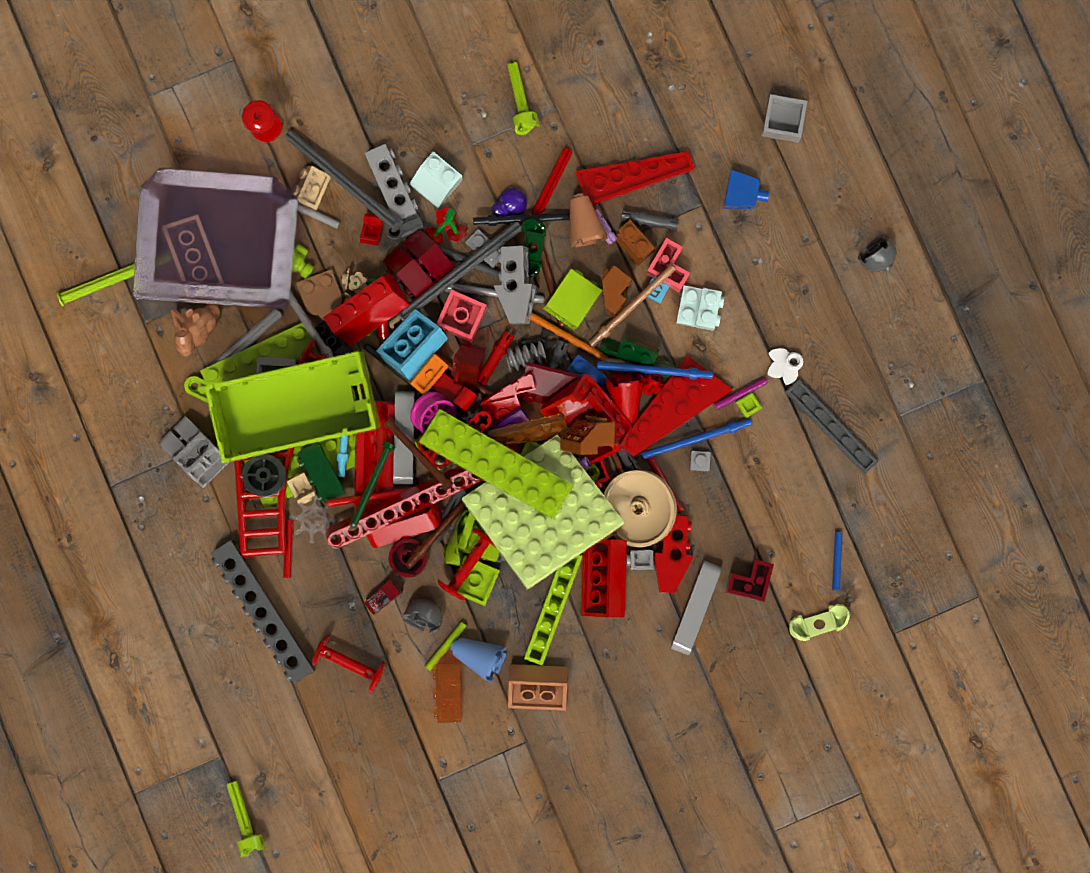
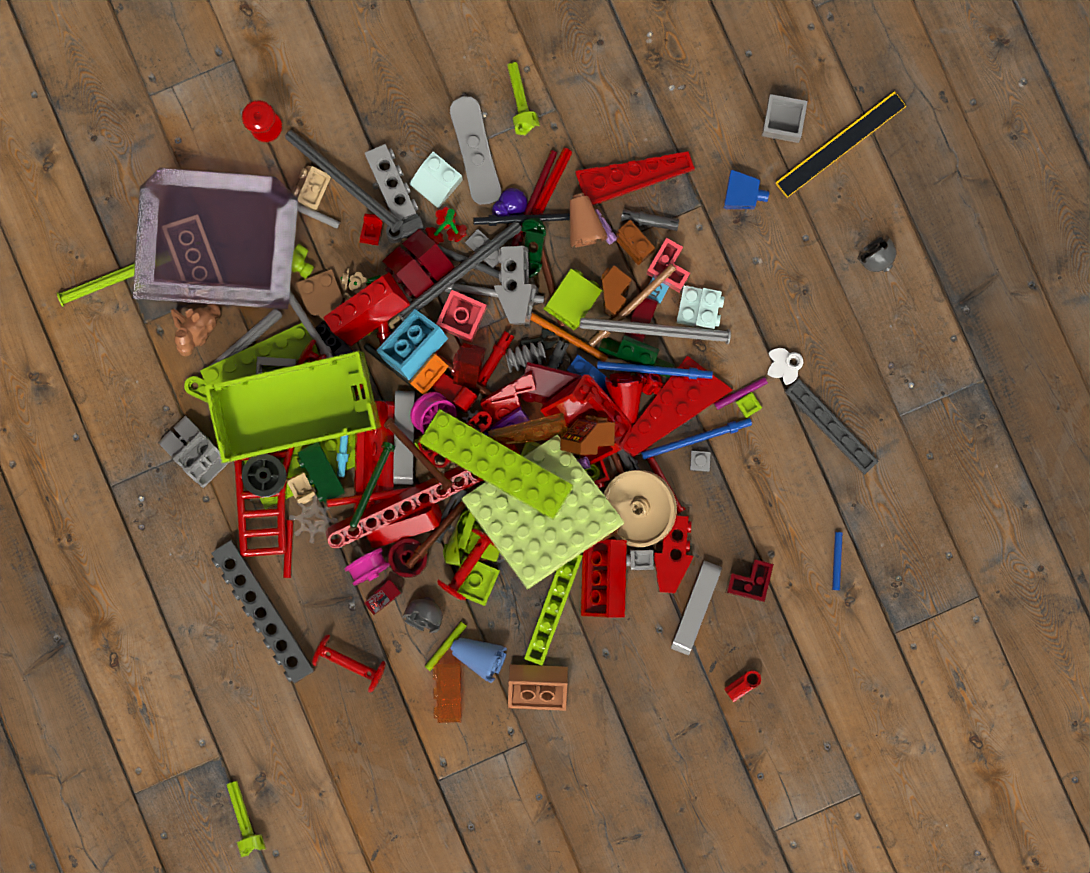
yellowish green piece [789,604,850,641] -> none
none -> dark pink wheel [344,540,390,586]
none -> light grey piece [450,97,501,205]
none -> dark red bar [509,150,557,247]
none -> light grey axle [579,318,731,344]
none -> dark red beam [625,297,659,342]
none -> red piece [724,669,761,702]
none -> black tile [775,91,906,198]

